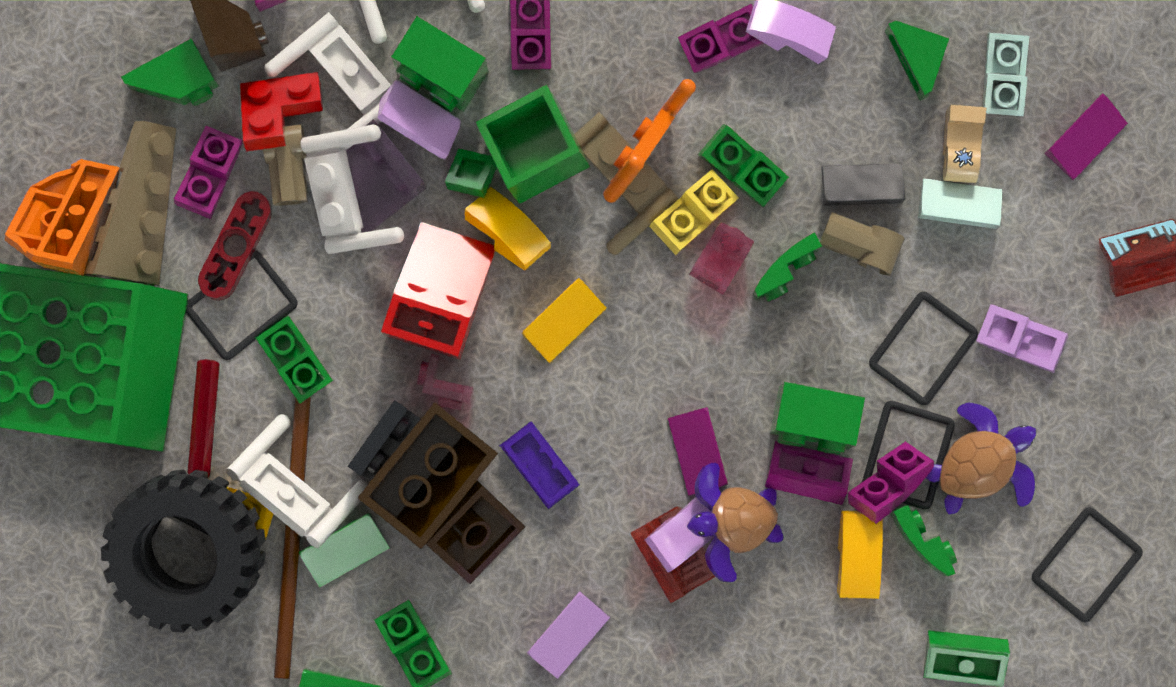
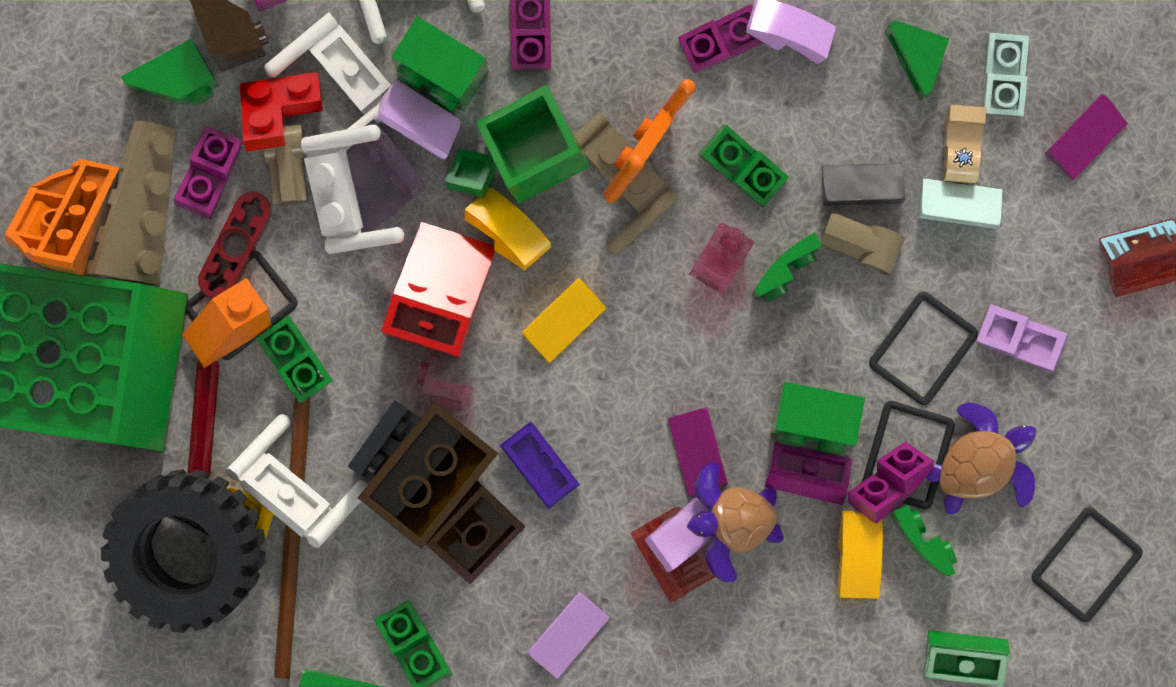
slope [298,513,390,587] -> none
light yellow slope [649,169,739,255] -> none
none -> orange slope [182,278,272,368]

